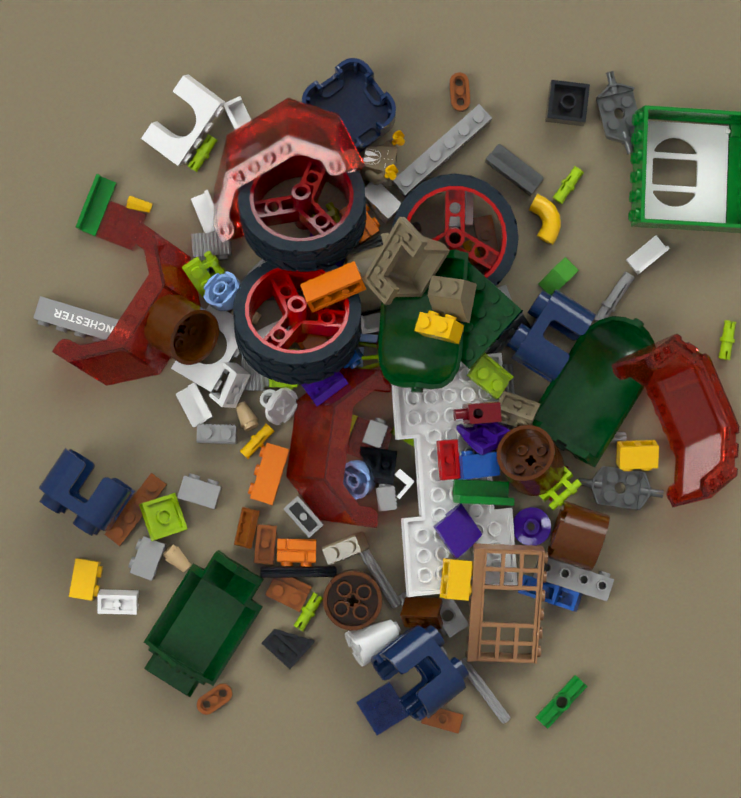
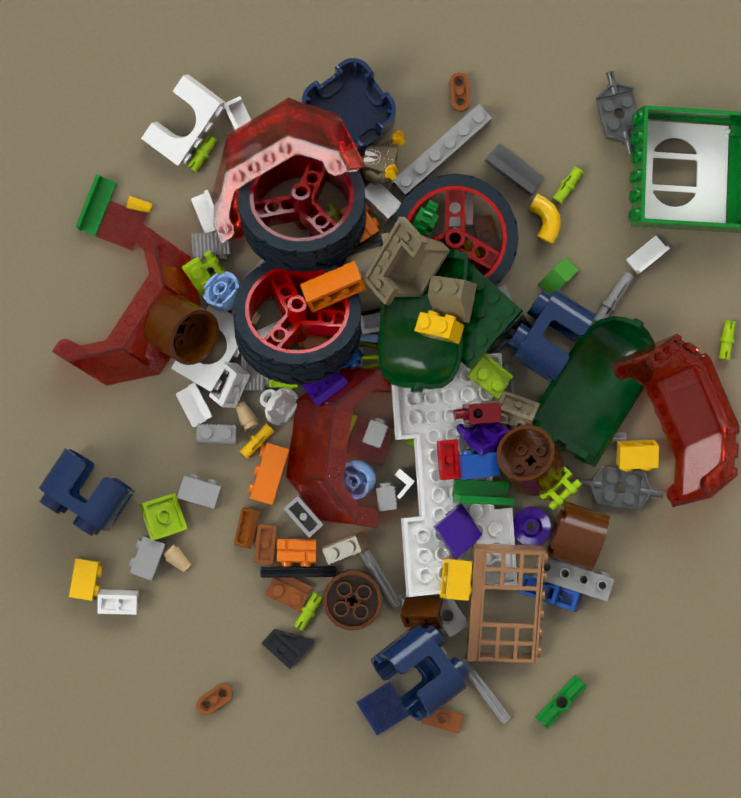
light grey brick [33,296,149,355] -> none
dark orange plate [104,473,167,546] -> none
dark green panel [144,550,264,697] -> none
white cone [345,620,401,666] -> none
black wing [359,446,397,485] -> none
black brick [545,80,590,126] -> none
none -> green gear [413,200,440,237]

